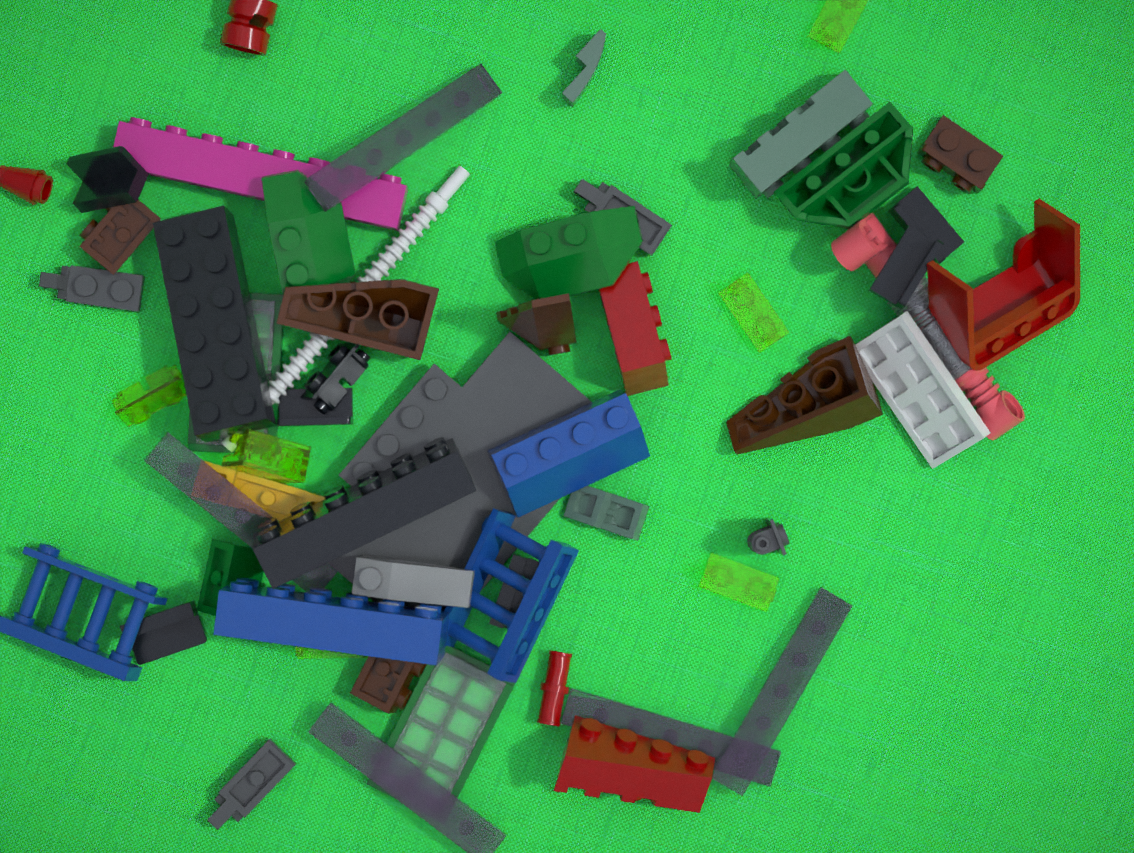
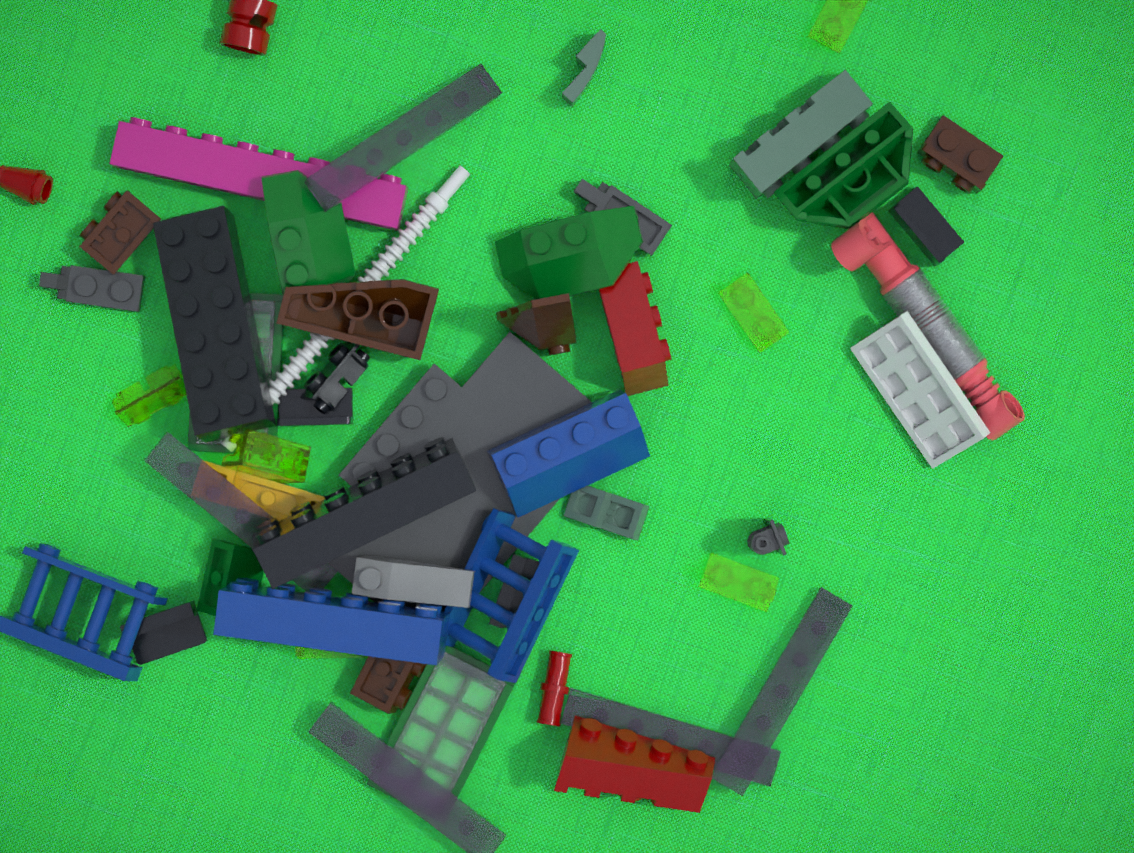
black panel [67,146,149,213] -> none
dark grey hinge [208,738,297,830] -> none
reddish brown wedge [726,336,883,455] -> none
black panel [869,226,944,309] -> none
red windscreen [927,198,1080,371] -> none

